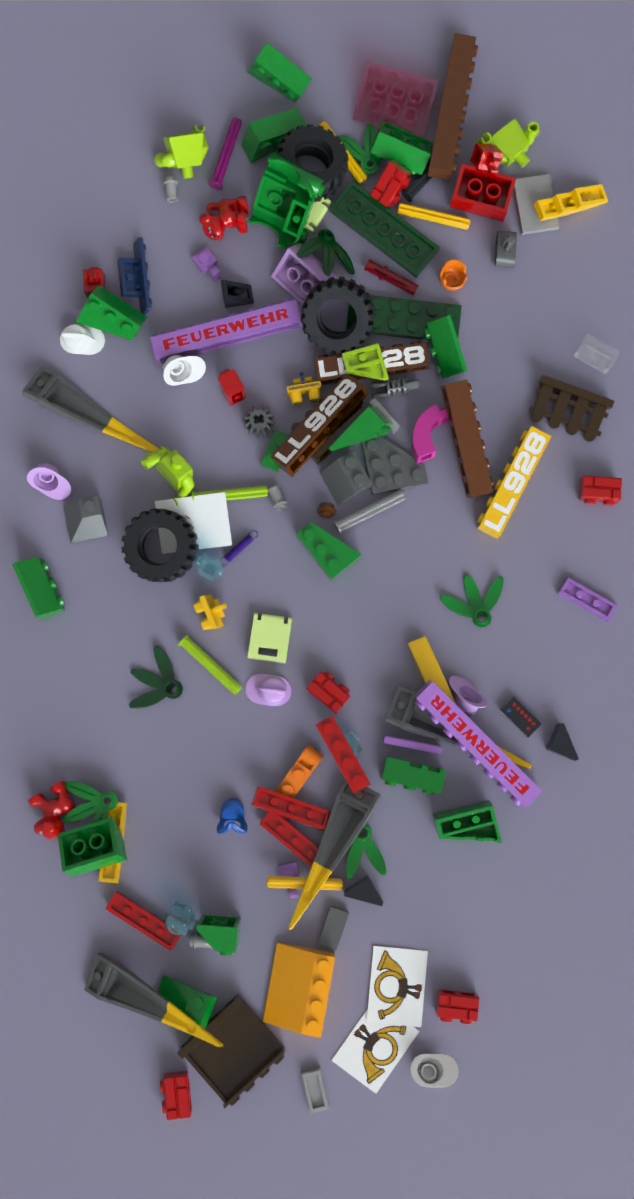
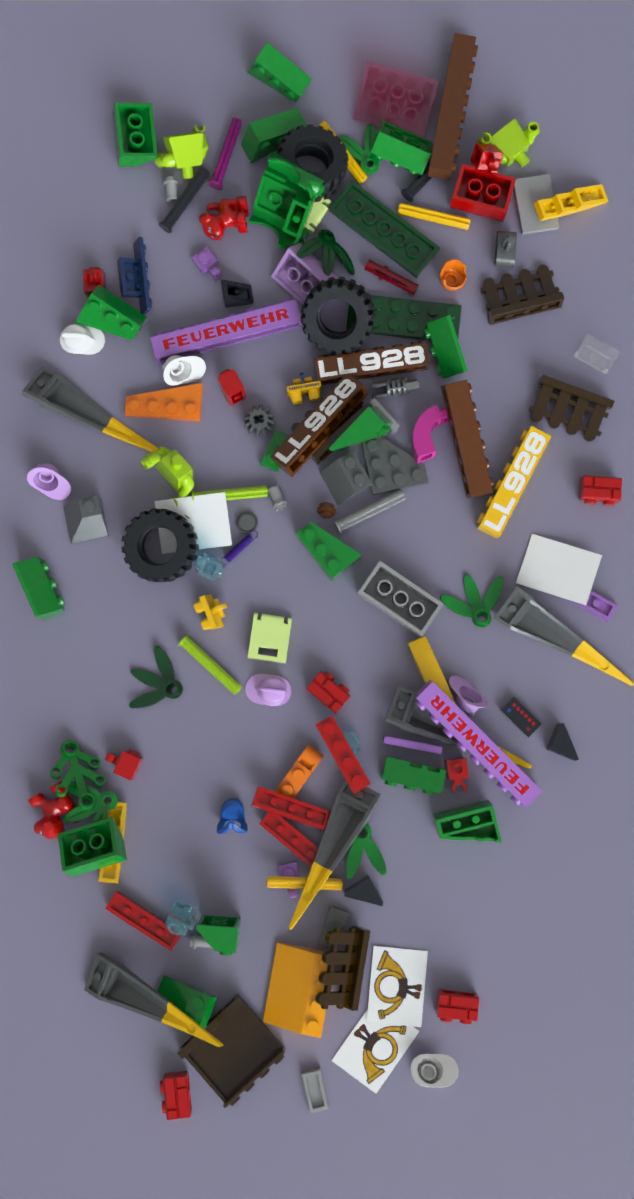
lime wing [342,343,389,381] -> none
red brick [370,160,411,207] -> none
none -> green plant [50,740,106,811]
none -> red brick [104,749,143,781]
none -> green slope [112,102,158,167]
none -> orange wing [125,383,203,421]
none -> black axle [159,167,210,233]
none -> dark grey piece [236,512,258,534]
none -> dark brown fence [315,926,370,1011]
none -> light grey brick [357,561,444,637]
none -> red brick [444,757,469,793]
none -> dark brown fence [480,265,564,325]
none -> dark grey plate [494,586,634,686]
none -> white sticker [516,534,602,605]

